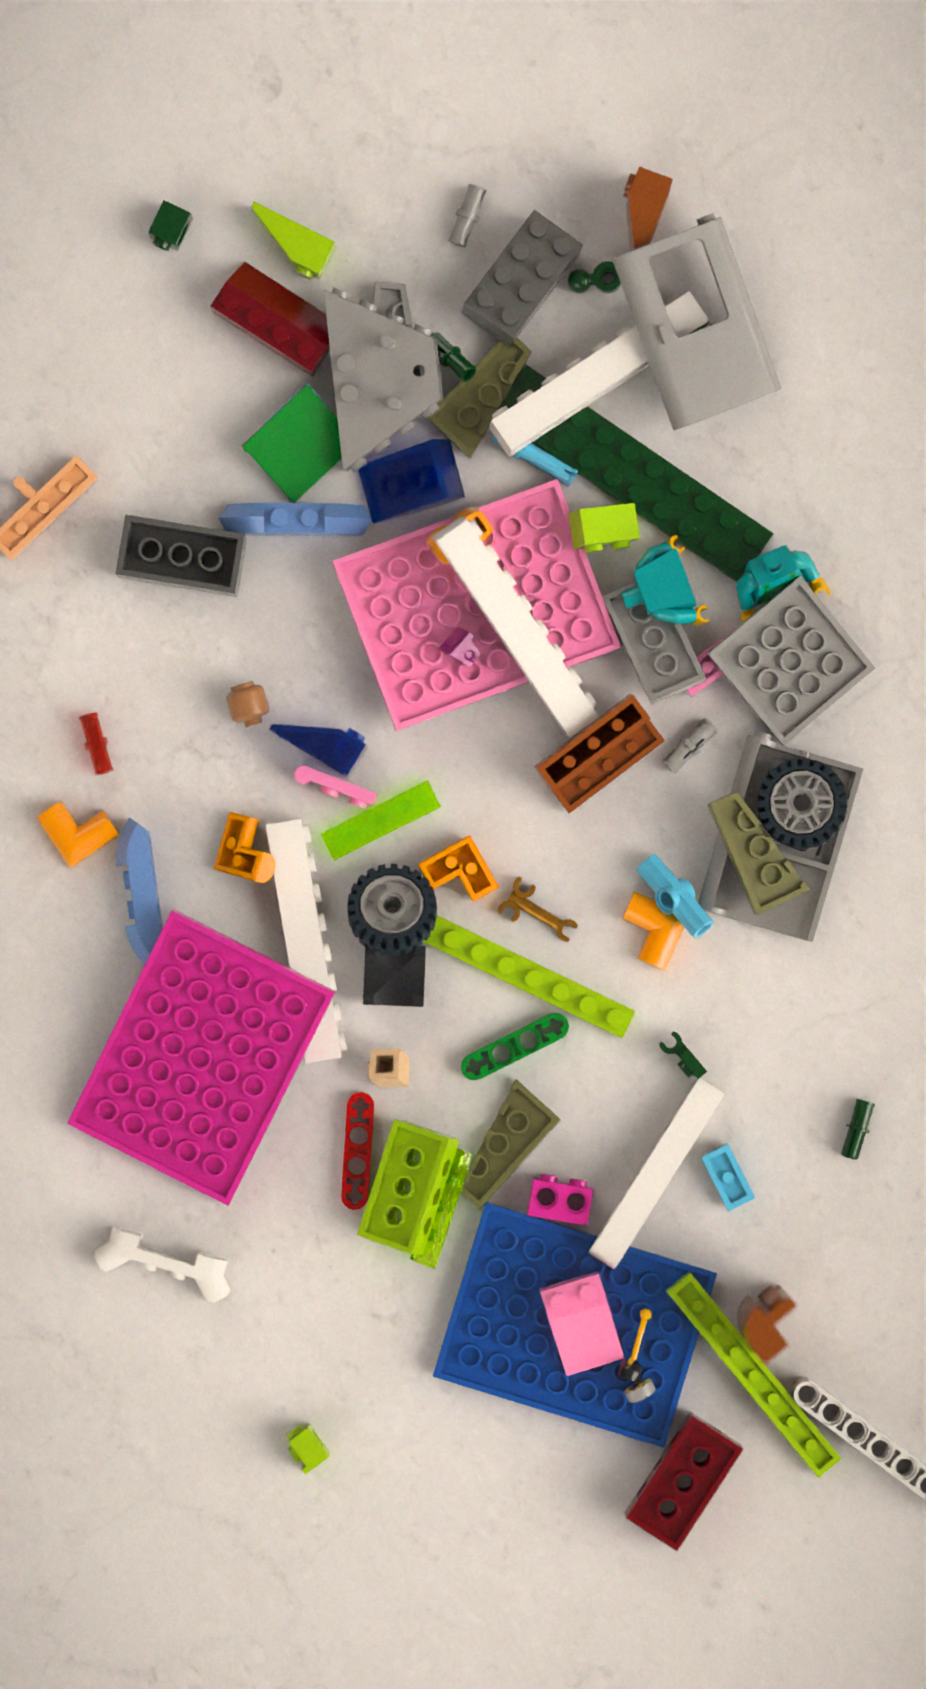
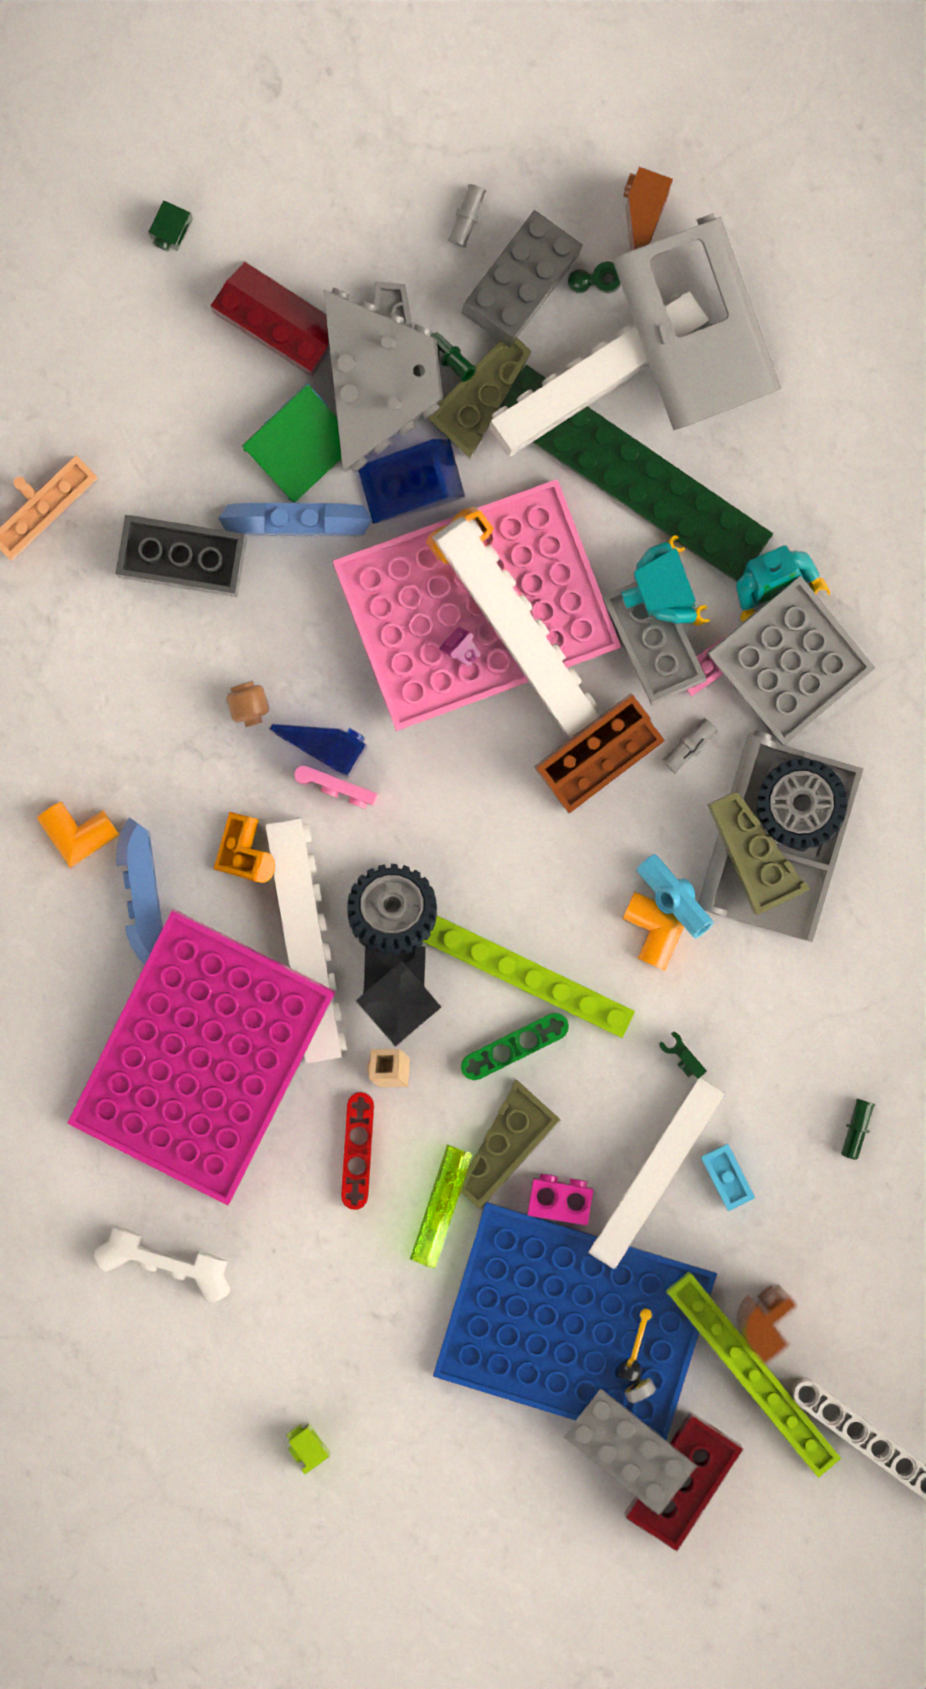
clear red pin [79,712,114,776] -> none
lime slope [251,201,336,280] -> none
clear neon green tile [321,780,441,861] -> none
lime brick [357,1119,460,1255] -> none
light orange brick [417,835,499,902] -> none
medium azure pin [492,436,578,487] -> none
pearl gold bar [497,876,578,942] -> none
bright pink slope [539,1271,624,1376] -> none
lime brick [568,503,640,553] -> none
none -> black brick [356,961,441,1047]
none -> light grey plate [564,1389,697,1515]

